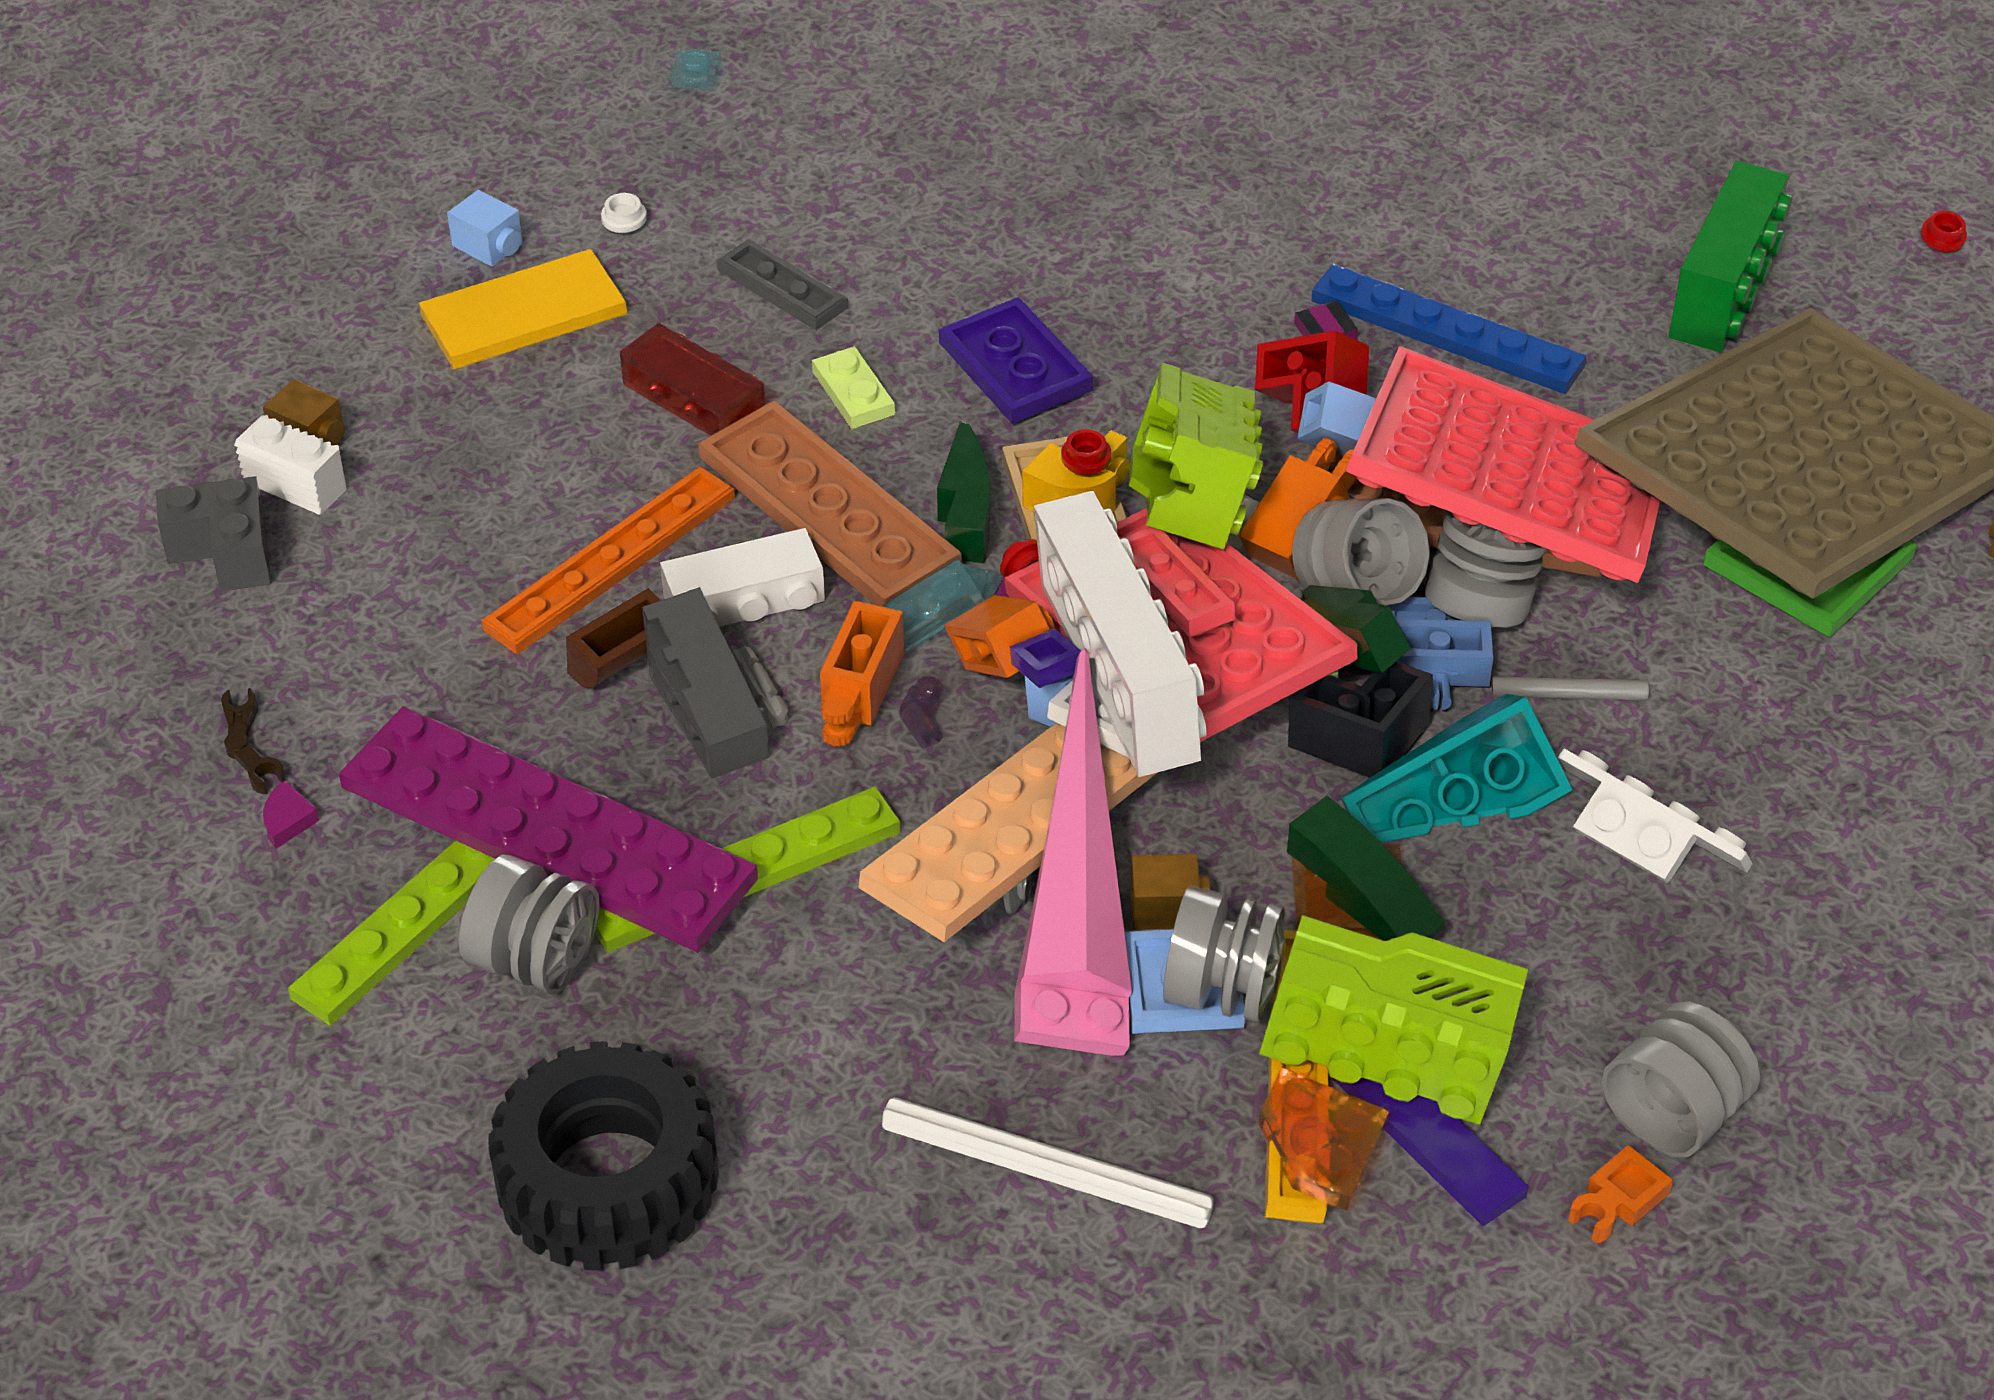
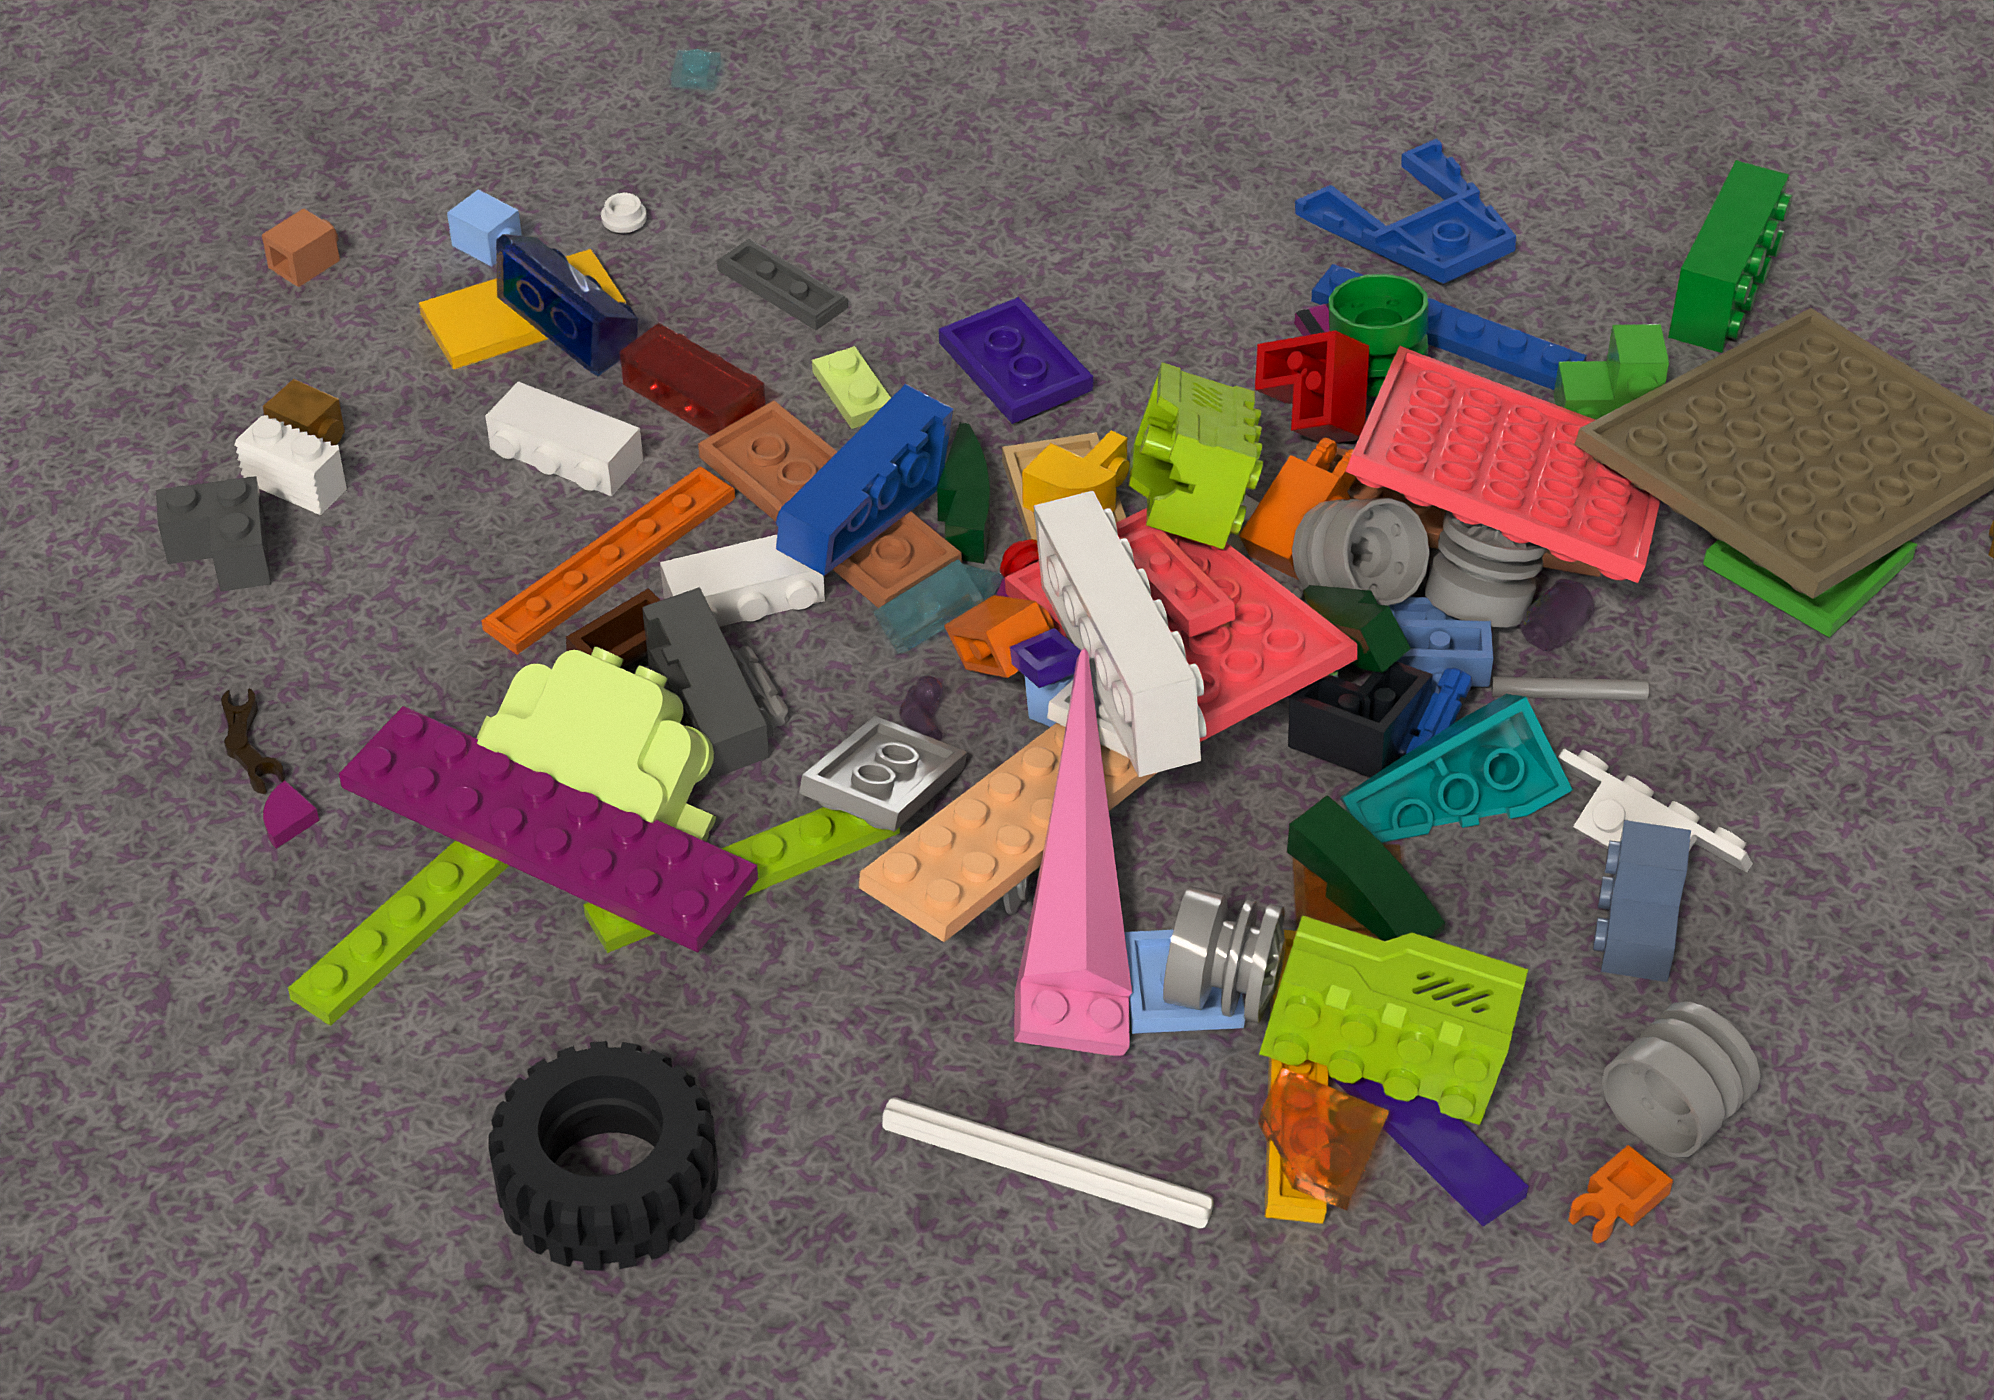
light grey wheel [458,854,600,994] -> none
orange hinge [820,601,904,748] -> none
red plate [1061,429,1111,475] -> none
pearl gold brick [1130,854,1210,930] -> none
light blue brick [1297,382,1376,456] -> none
red plate [1920,210,1967,252] -> none
none -> nougat brick [262,208,340,287]
none -> yellowish green brick [476,647,716,842]
none -> white brick [485,382,643,496]
none -> clear blue slope [496,234,638,376]
none -> blue wedge [776,384,953,576]
none -> light grey plate [799,716,967,832]
none -> blue wing [1295,139,1516,284]
none -> green wheel [1328,274,1428,397]
none -> blue axle [1406,667,1473,754]
none -> clear purple brick [1521,579,1595,651]
none -> bright green brick [1554,324,1669,420]
none -> sand blue brick [1593,820,1691,982]

